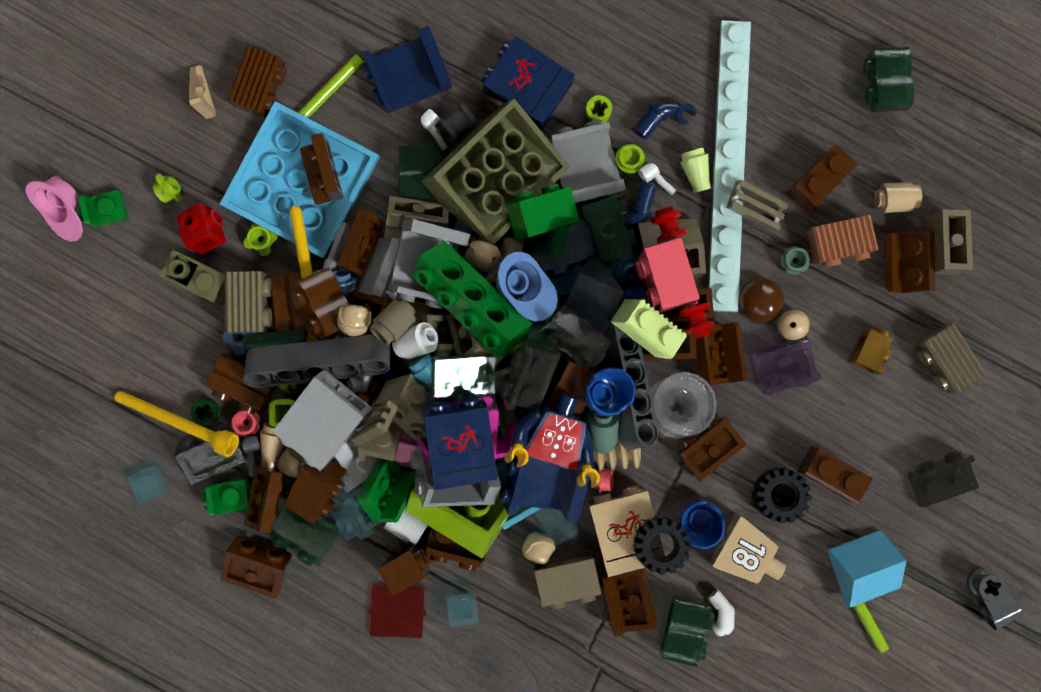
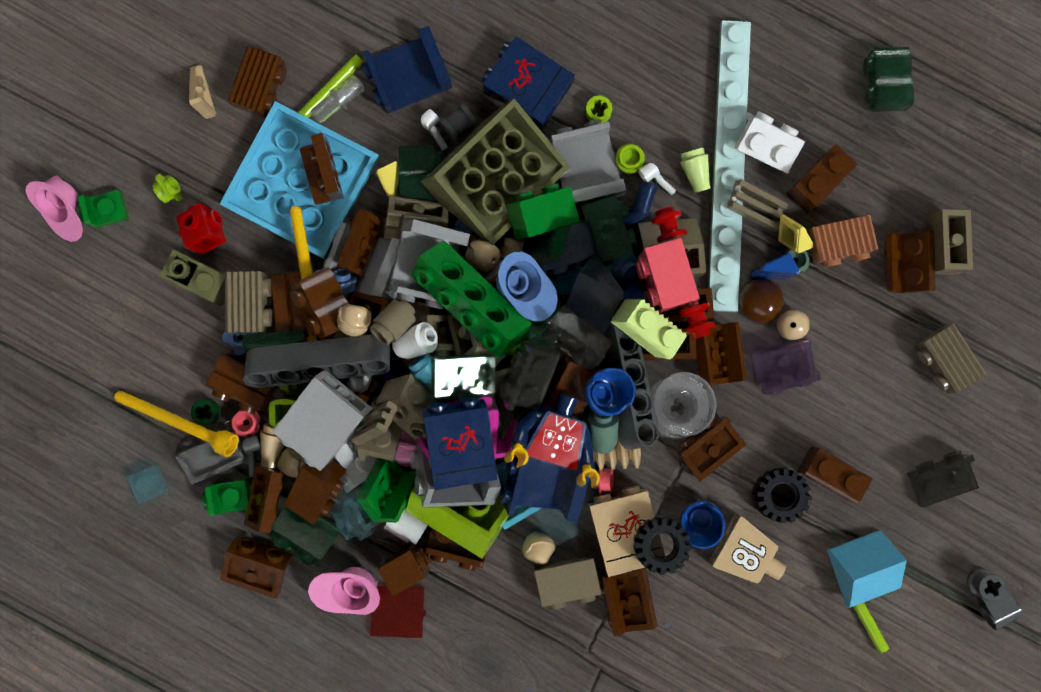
lime plate [244,223,278,257] -> none
clear light blue plate [446,592,480,627] -> none
dark blue piece [632,102,697,140] -> none
clear green brick [660,595,715,667] -> none
white arm [707,589,735,636] -> none
pearl gold brick [848,327,893,375] -> none
tan brick [874,182,922,213] -> none
none -> bright pink piece [308,567,380,615]
none -> clear axle [311,75,365,123]
none -> light yellow slope [376,161,400,198]
none -> white bracket [734,111,805,174]
none -> blue slope [751,253,800,280]
none -> light yellow slope [778,214,814,254]

